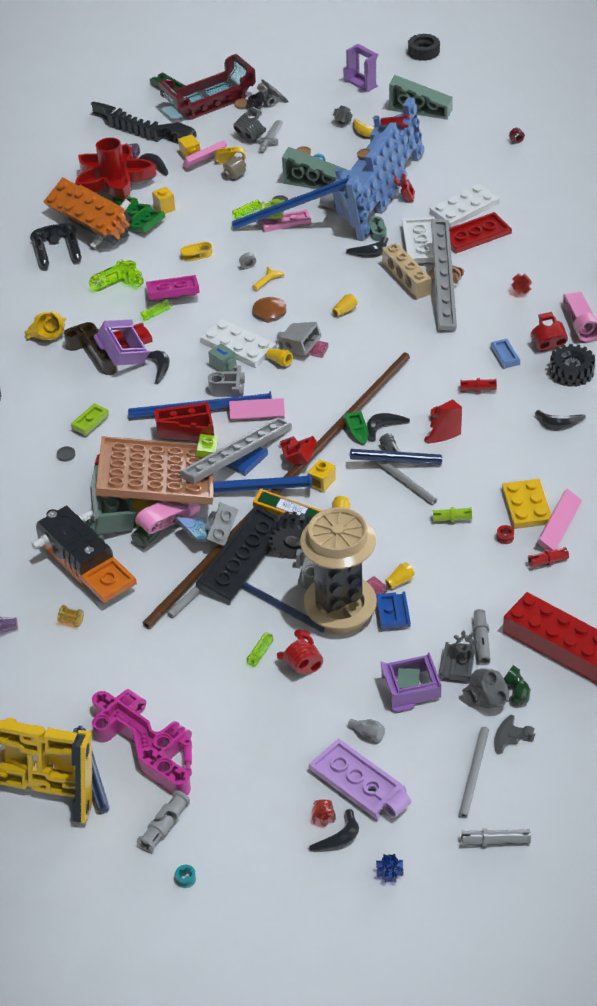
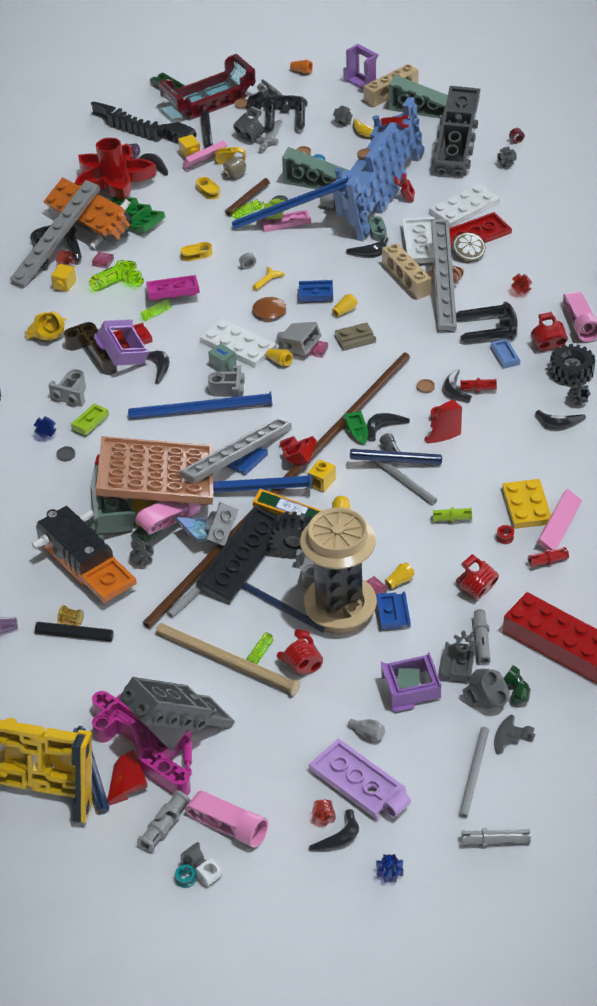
yellow brick [152,187,175,214] -> none
red wedge [154,402,214,441] -> none
lime plate [196,434,219,458] -> none
bright pink tile [229,398,285,420] -> none
black tyre [408,33,440,61] -> none
none -> light grey plate [10,180,100,288]
none -> clear blue gear [34,416,57,439]
none -> black axle [35,621,114,642]
none -> light grey pin [48,369,86,407]
none -> yellow brick [51,264,77,292]
none -> clear red arm [56,250,76,266]
none -> clear pink tile [92,252,114,269]
none -> red slope [107,750,148,806]
none -> dark grey wedge [119,677,235,751]
none -> dark grey gear [130,540,154,566]
none -> tan axle [156,623,300,696]
none -> leg [180,842,222,887]
none -> bright pink beam [185,791,269,848]
none -> yellow piece [196,177,220,200]
none -> black axle [201,111,213,148]
none -> reddish brown piece [225,178,270,217]
none -> black piece [264,95,308,131]
none -> orange cone [290,59,313,74]
none -> blue plate [299,280,333,302]
none -> dark tan plate [335,322,376,351]
none -> tan brick [364,64,418,107]
none -> medium nougat piece [417,379,435,393]
none -> dark grey wedge [432,86,481,176]
none -> black piece [444,369,472,402]
none -> dish [452,233,486,263]
none -> black piece [456,301,518,343]
none -> red piece [456,554,499,600]
none -> dark grey gear [497,146,517,167]
none -> black gear [567,382,591,405]

